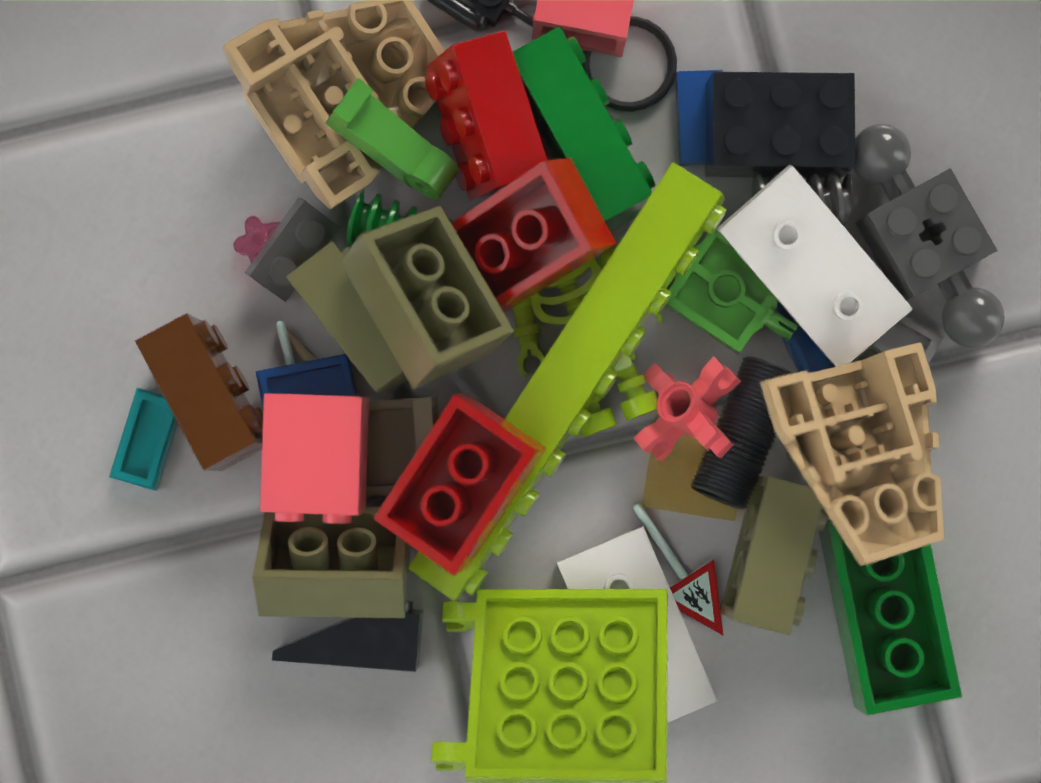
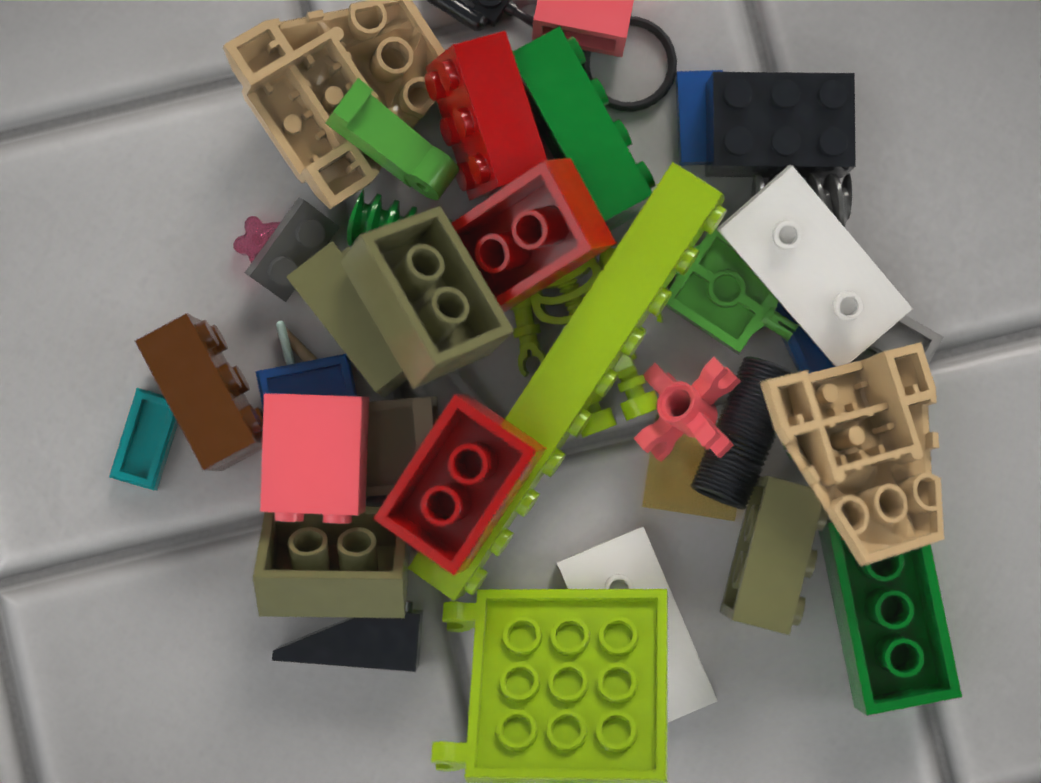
piece [633,503,723,635] -> none
dark grey brick [853,124,1005,348] -> none

